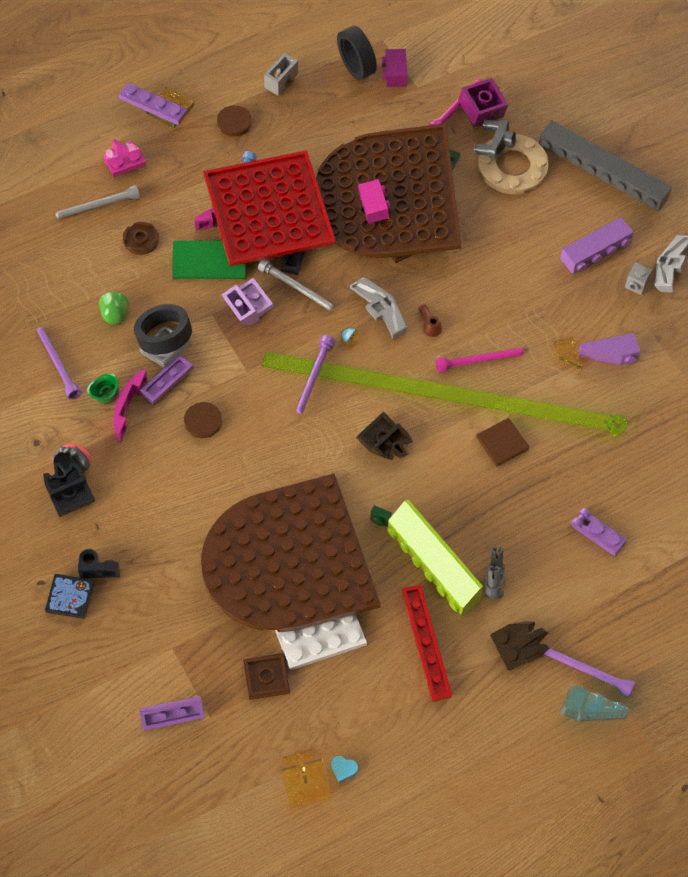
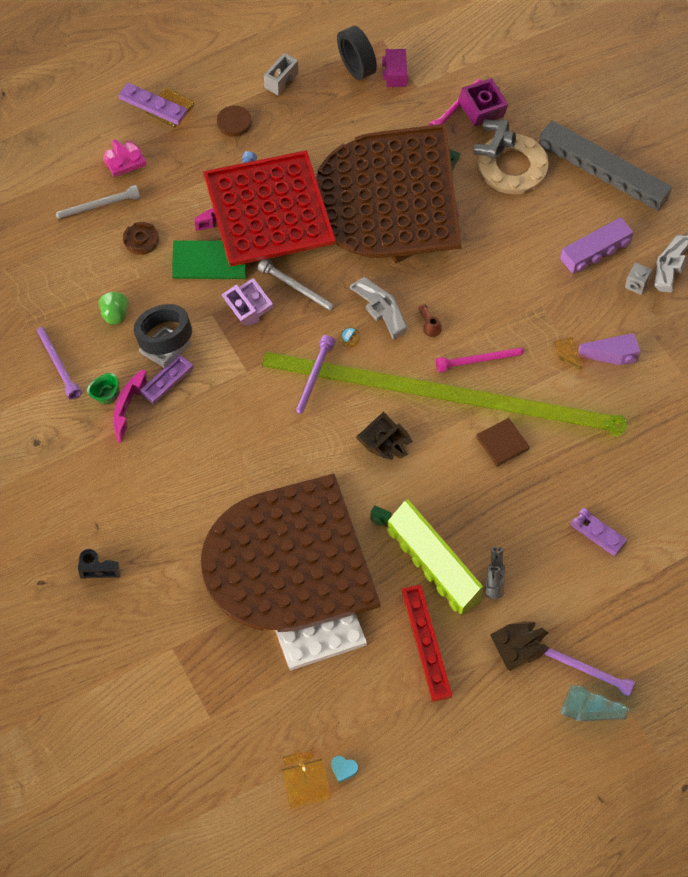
black plate [43,462,95,517] -> none
tile [45,574,94,619] -> none
dark grey hair [52,444,91,473] -> none
medium lavender plate [139,696,205,731] -> none
reddish brown tile [184,402,222,438] -> none
reddish brown tile [243,653,290,700] -> none
black tile [281,251,305,275] -> none
dark pink brick [358,179,391,224] -> none

